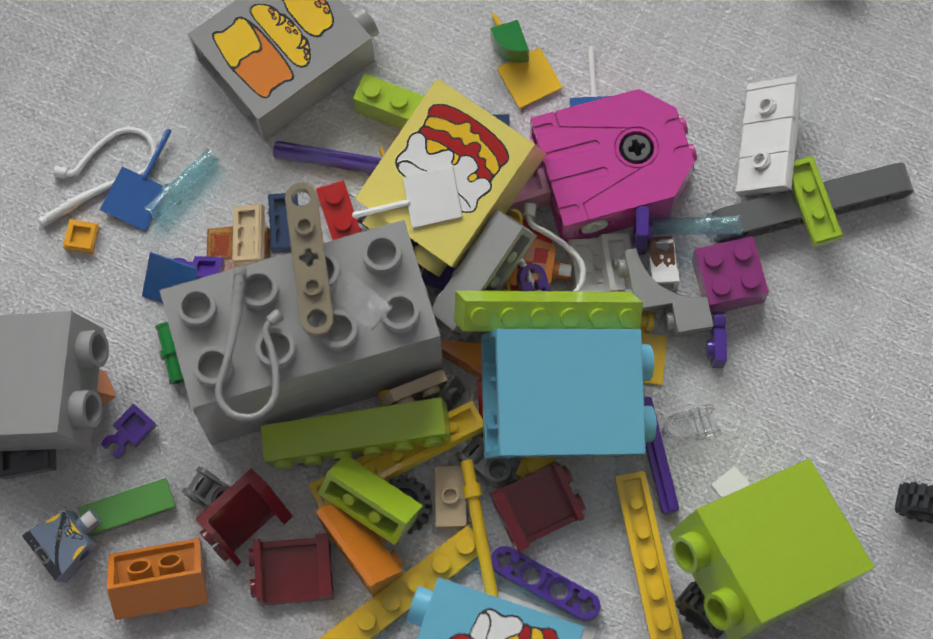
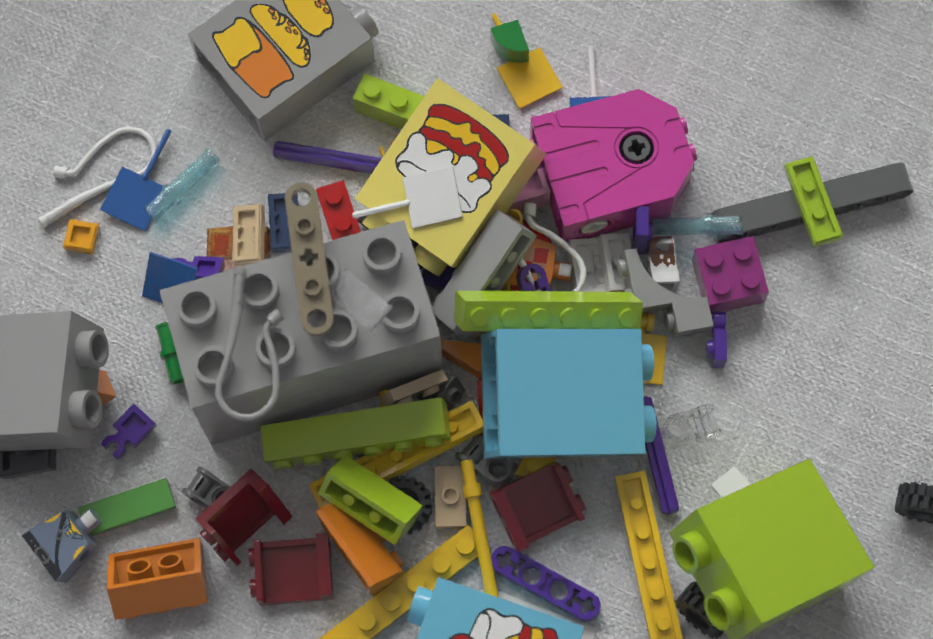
white container [735,76,802,196] -> none

